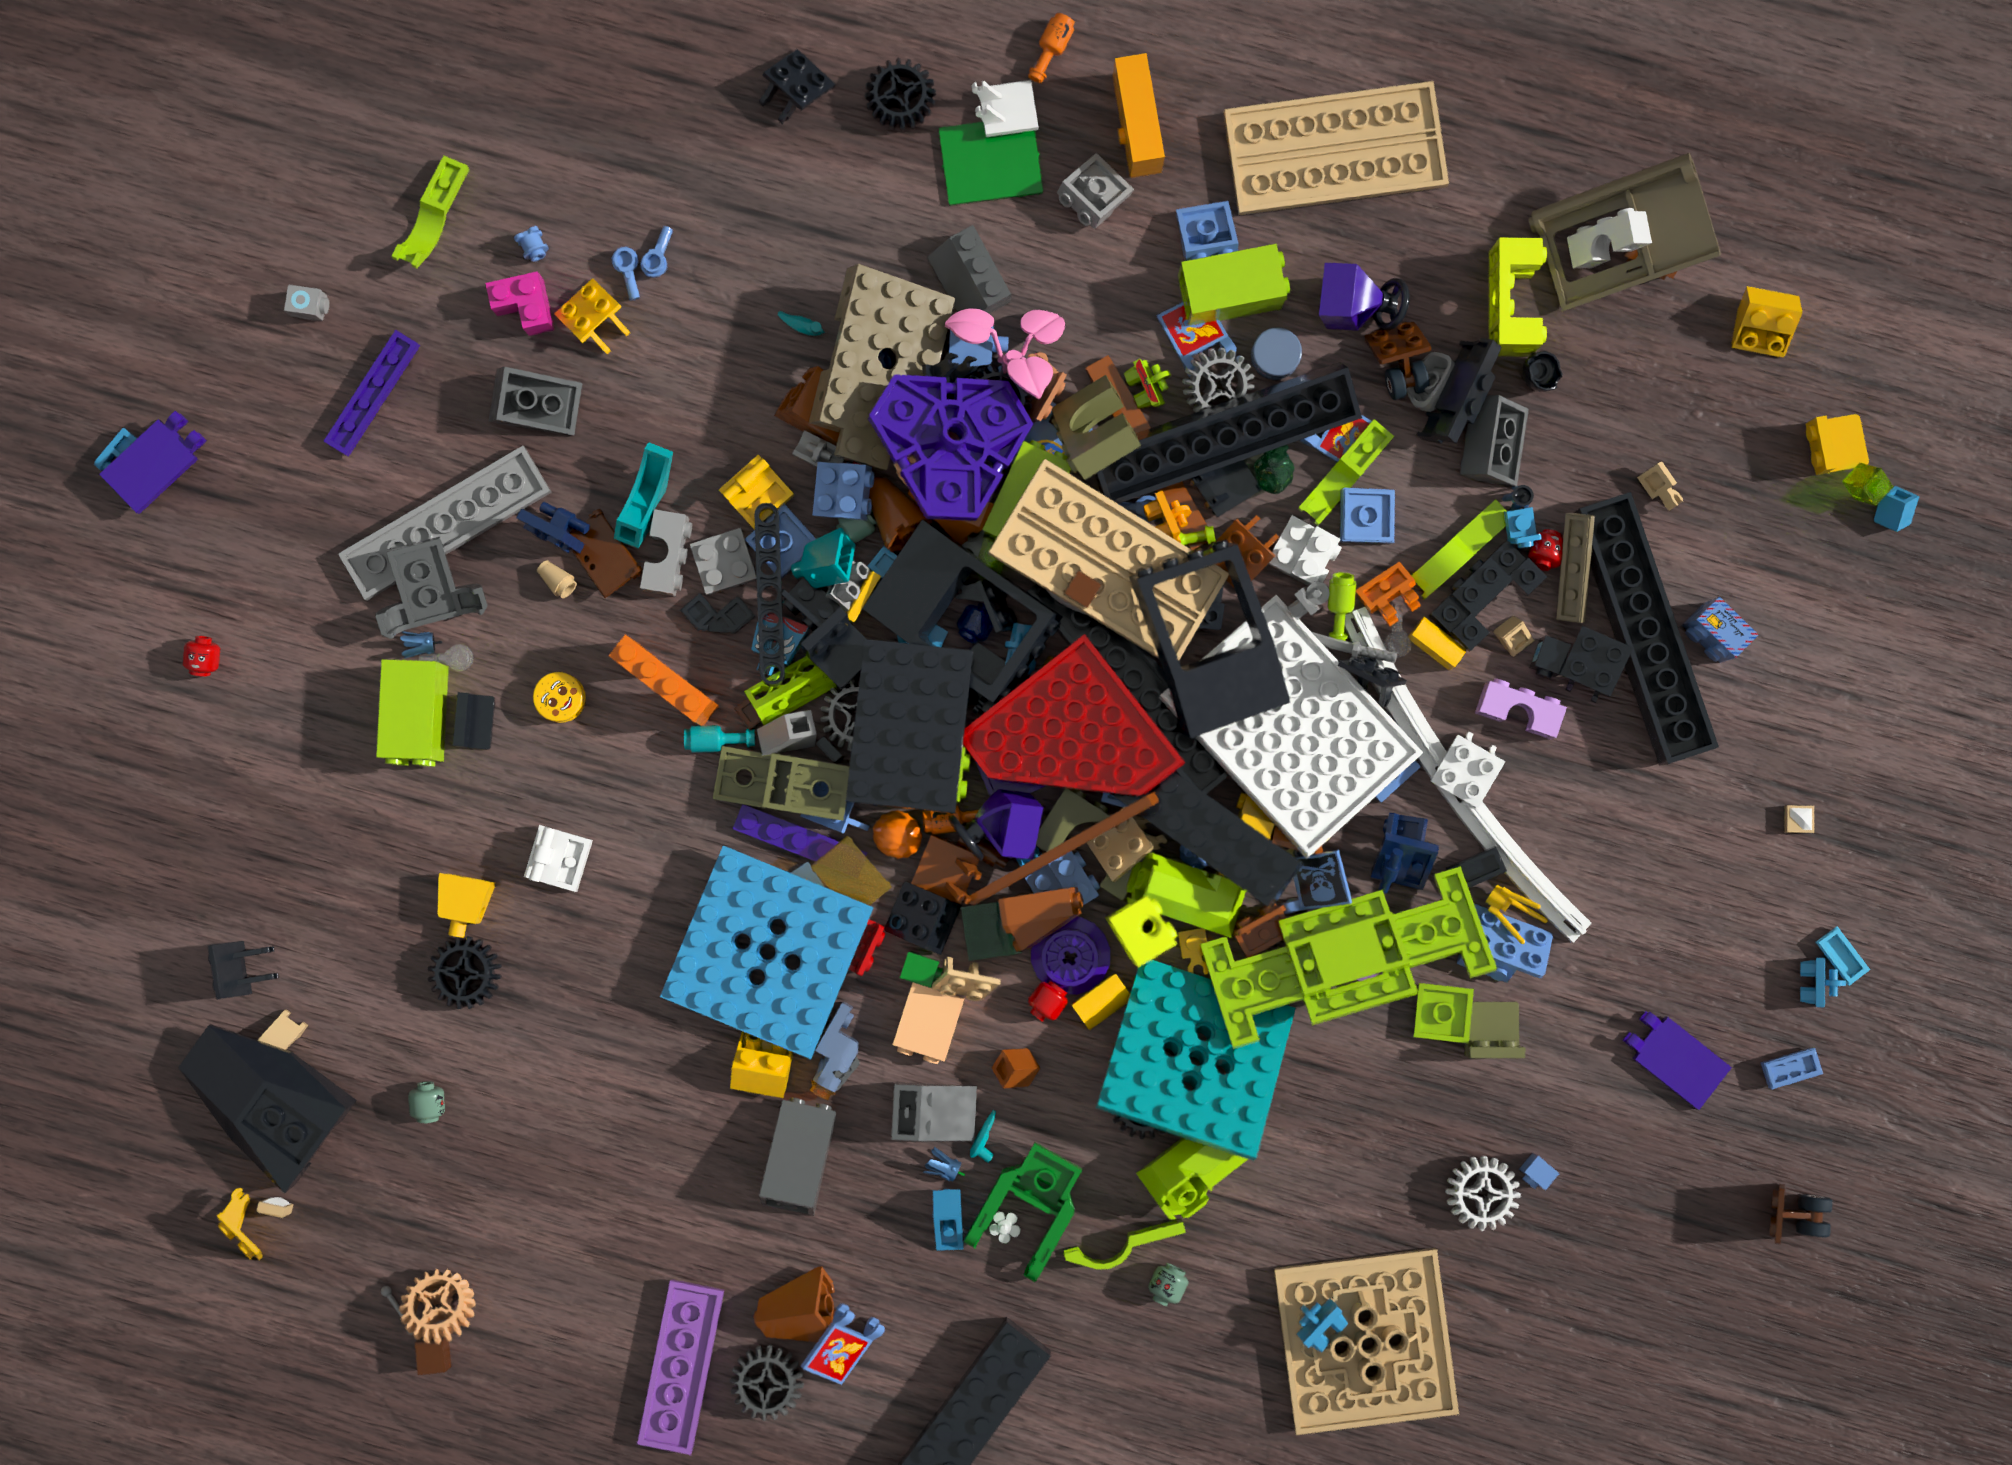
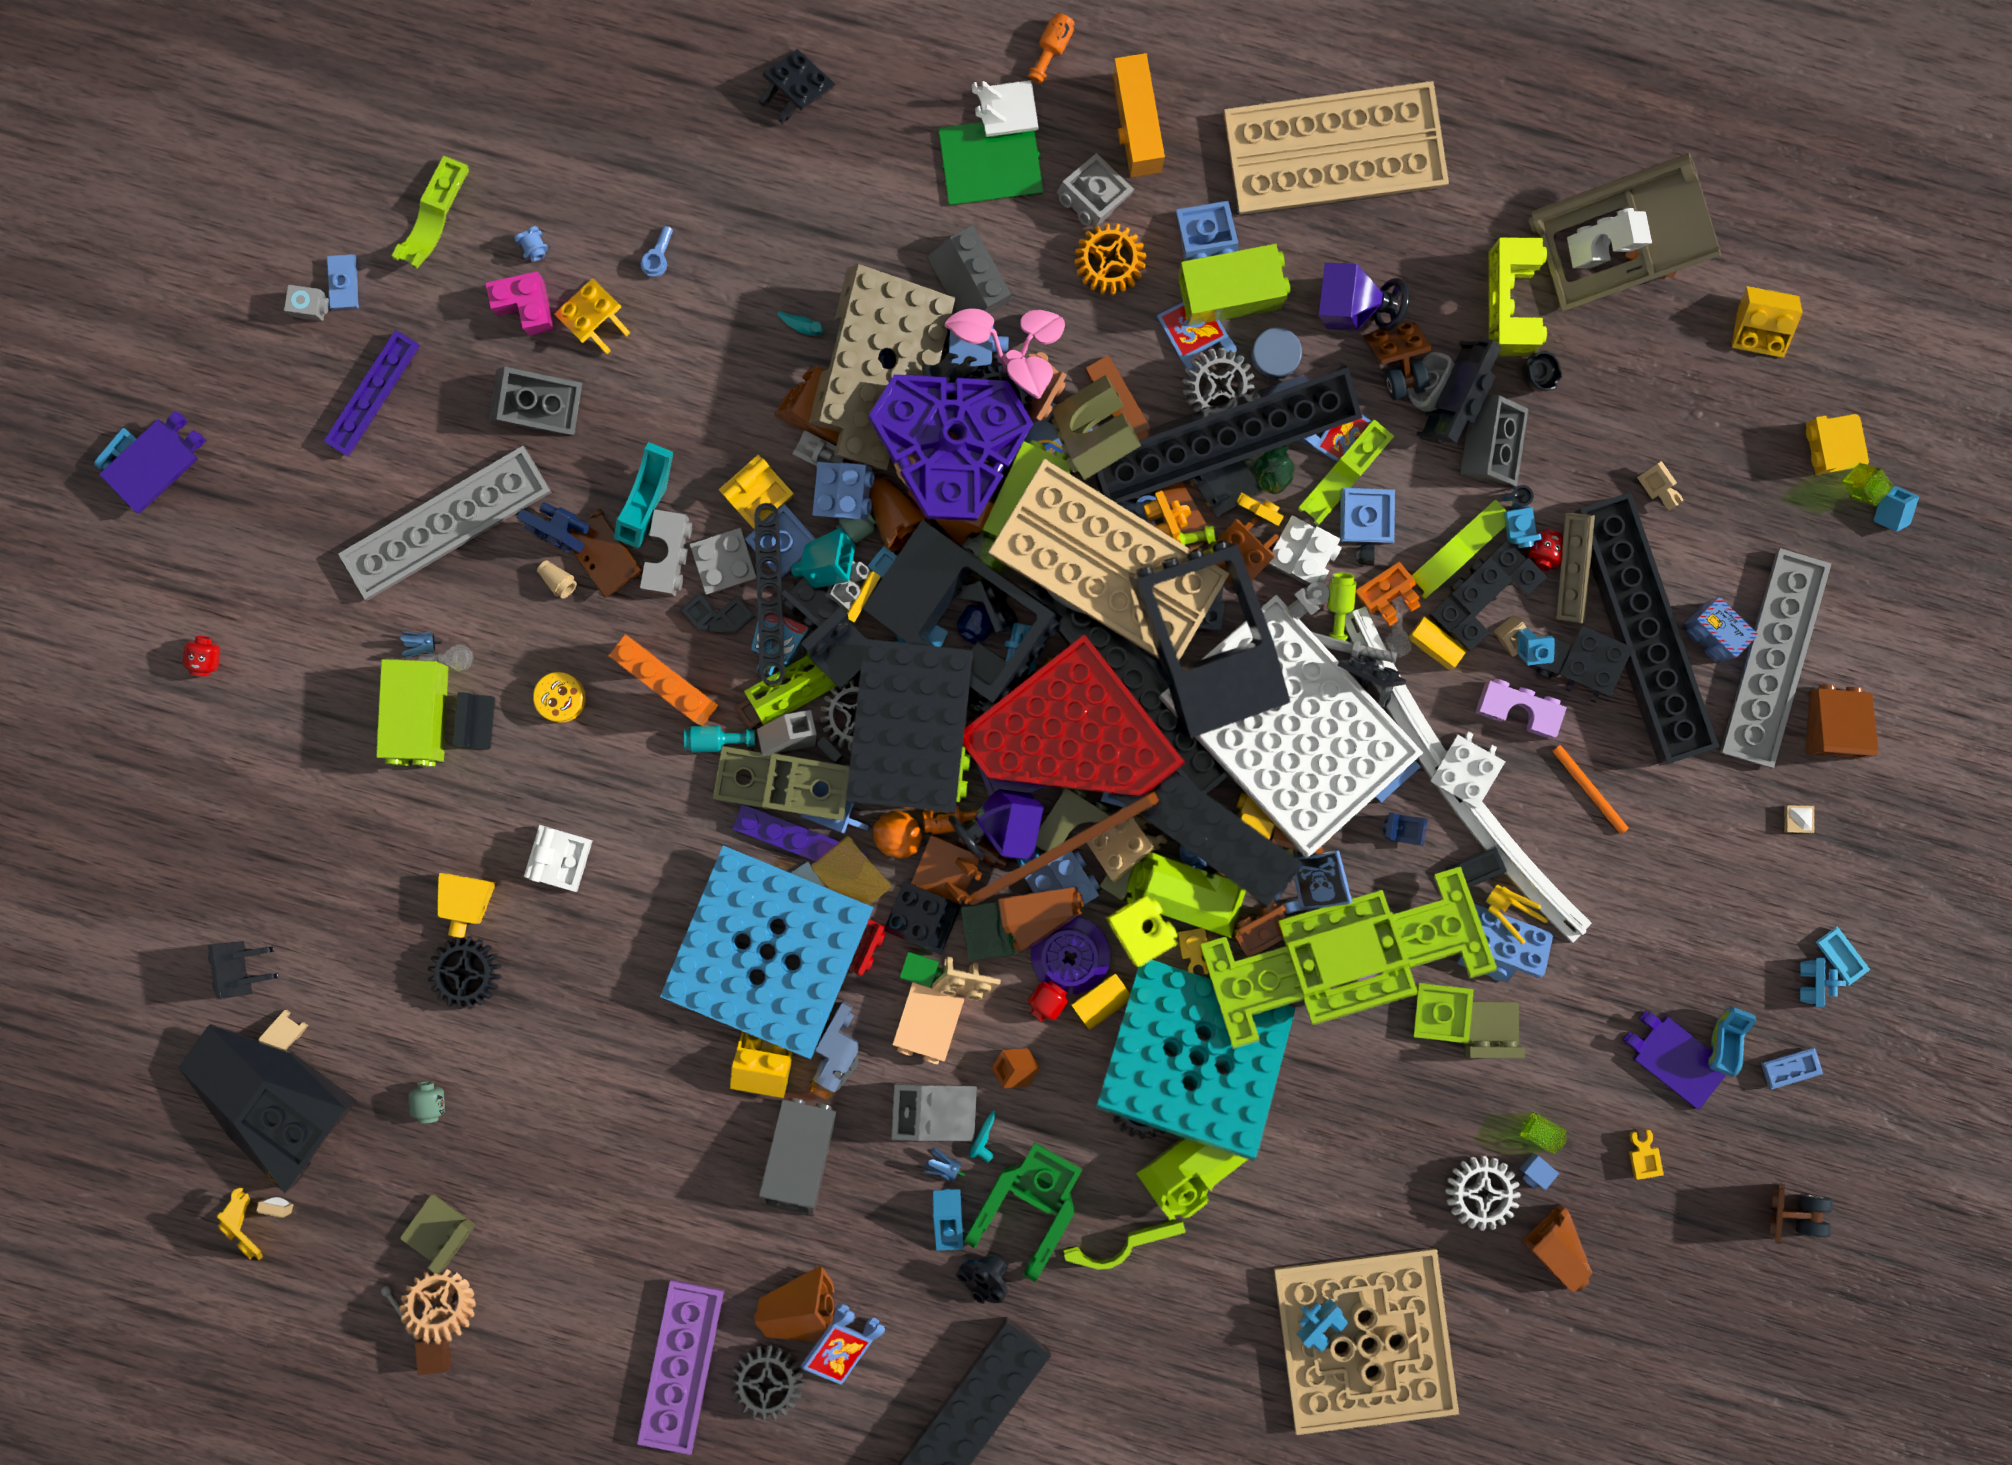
dark grey piece [375,537,488,639] -> none
medium blue plate [612,247,640,300] -> none
black gear [865,58,936,131] -> none
white plant [989,1212,1021,1243] -> none
reddish brown tile [1063,570,1102,609] -> none
lime hips [1124,359,1171,409] -> none
sand green head [1148,1263,1189,1306] -> none
dark blue plate [1371,832,1439,894] -> none
none -> medium blue plate [327,254,359,311]
none -> olive bracket [401,1194,476,1275]
none -> black plate [956,1253,1008,1304]
none -> light orange gear [1074,223,1146,295]
none -> yellow plate [1236,492,1284,526]
none -> black hinge [1355,544,1375,566]
none -> dark azure bracket [1517,628,1555,665]
none -> clear neon green brick [1520,1112,1567,1154]
none -> dark orange slope [1521,1204,1592,1293]
none -> orange bar [1552,745,1629,835]
none -> yellow plate [1629,1129,1664,1180]
none -> dark azure animal [1708,1007,1756,1077]
none -> light grey plate [1719,548,1832,769]
none -> dark orange slope [1806,684,1878,759]

